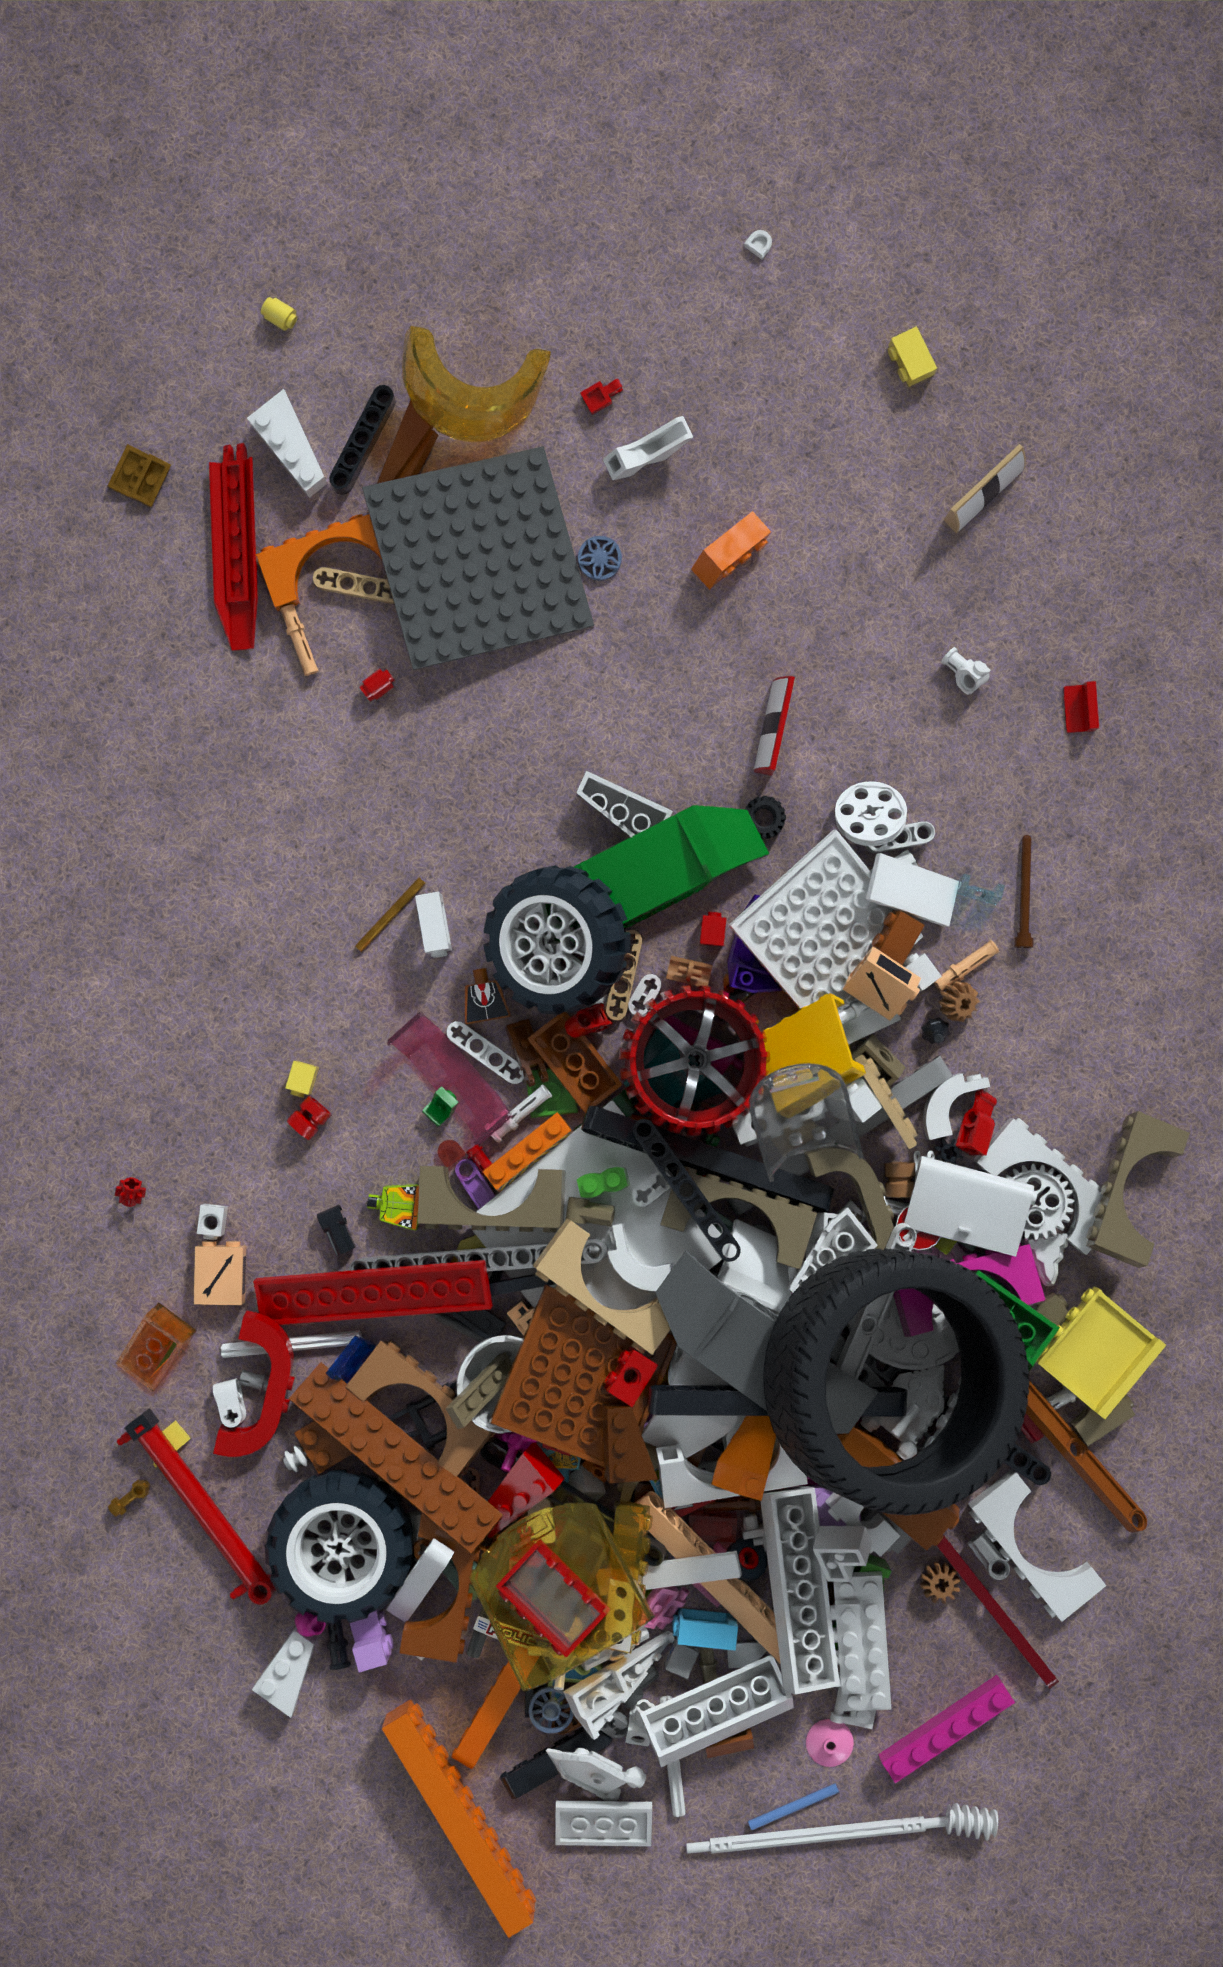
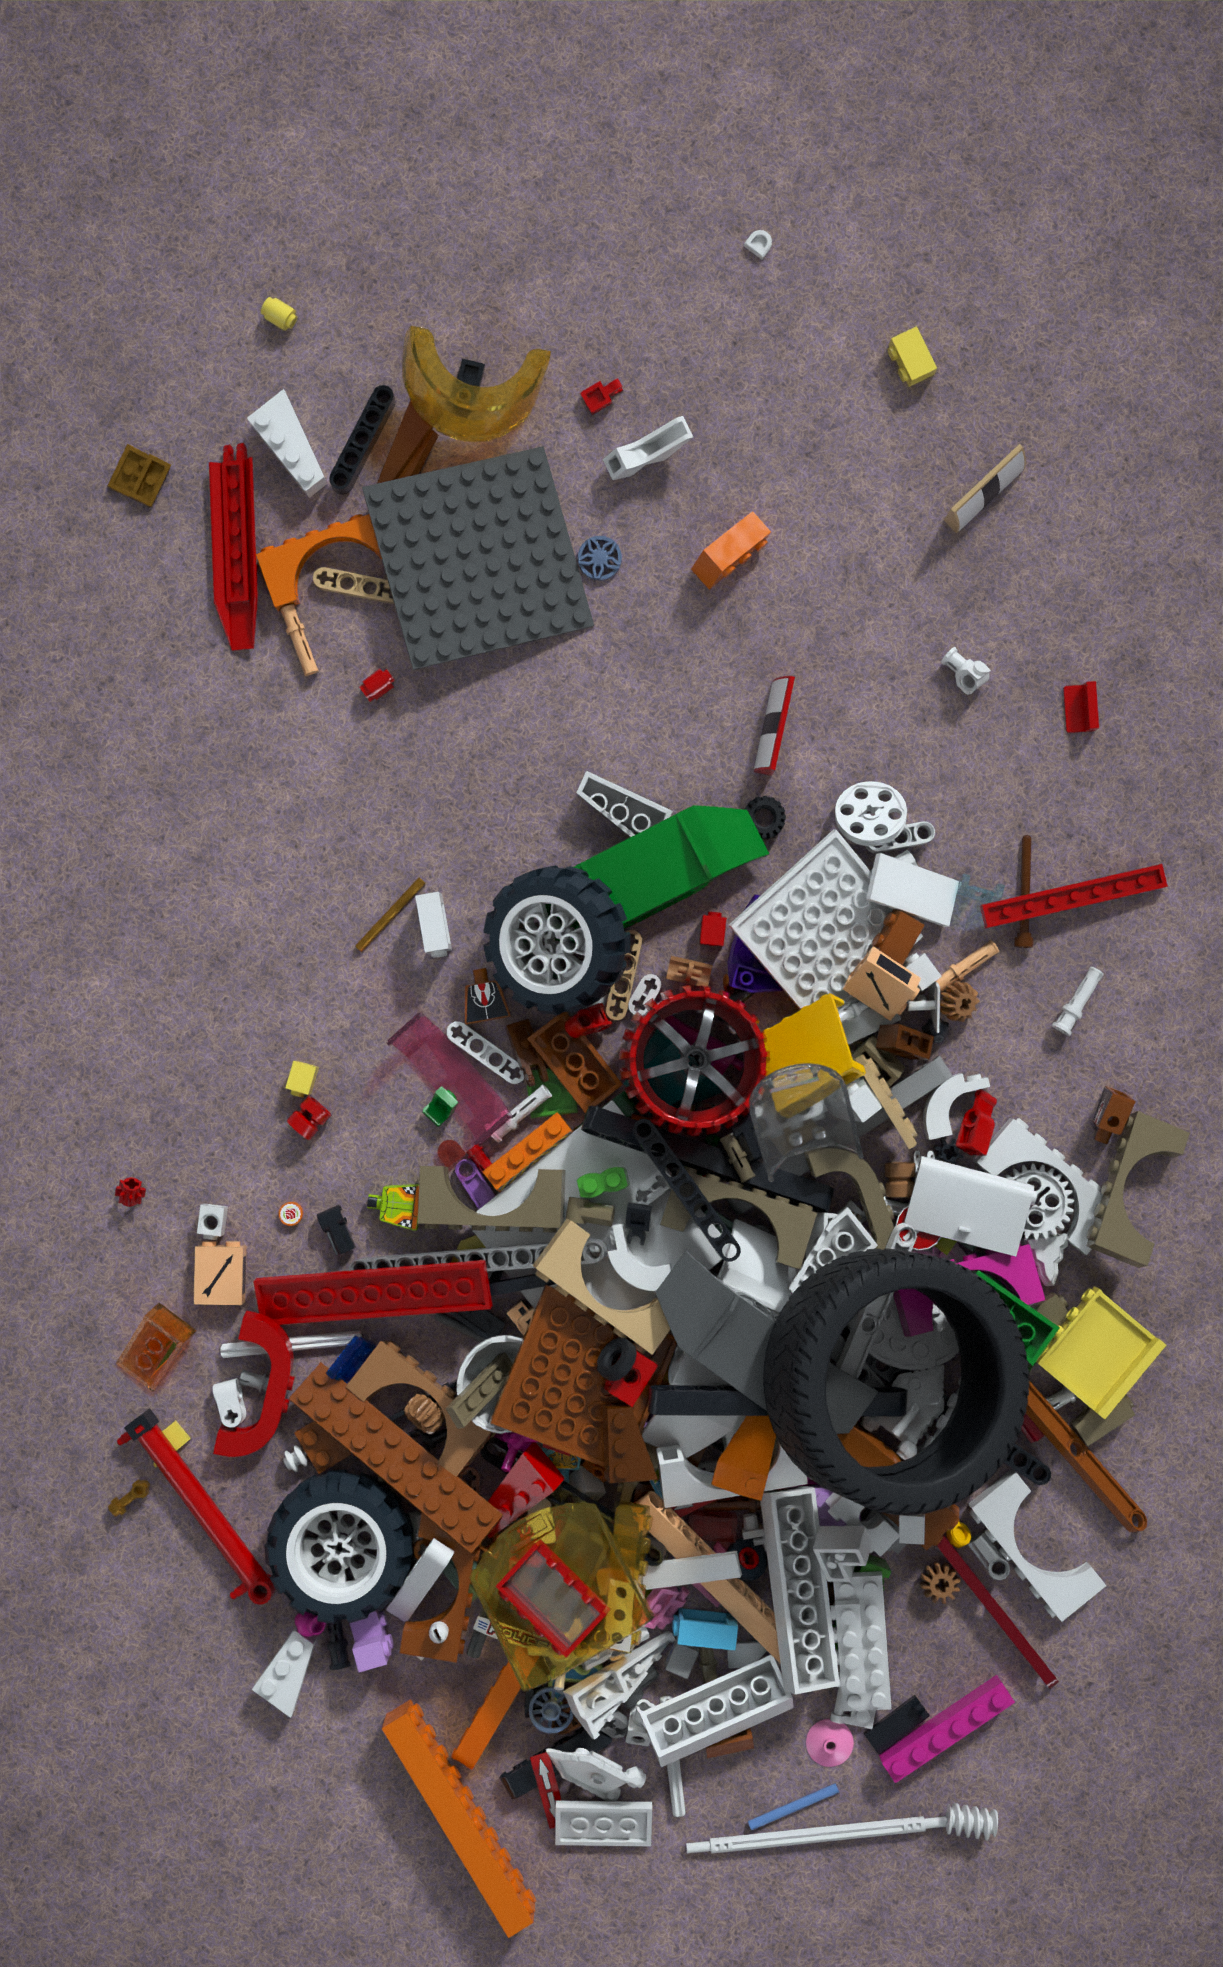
none -> tile [279,1202,303,1226]
none -> medium nougat gear [404,1394,445,1434]
none -> white hinge [429,1621,449,1644]
none -> black plate [456,358,485,404]
none -> red sticker [530,1752,562,1829]
none -> black tyre [597,1337,637,1381]
none -> black plate [625,1202,652,1246]
none -> dark tan pin [720,1133,755,1183]
none -> black piece [731,1111,767,1163]
none -> black hinge [864,1695,930,1755]
none -> reddish brown brick [876,1024,934,1060]
none -> white brick [899,1514,925,1544]
none -> white shield [908,982,940,1033]
none -> yellow tile [946,1522,971,1548]
none -> red plate [980,864,1168,929]
none -> white pin [1052,967,1104,1036]
none -> dark orange torso [1093,1086,1136,1144]

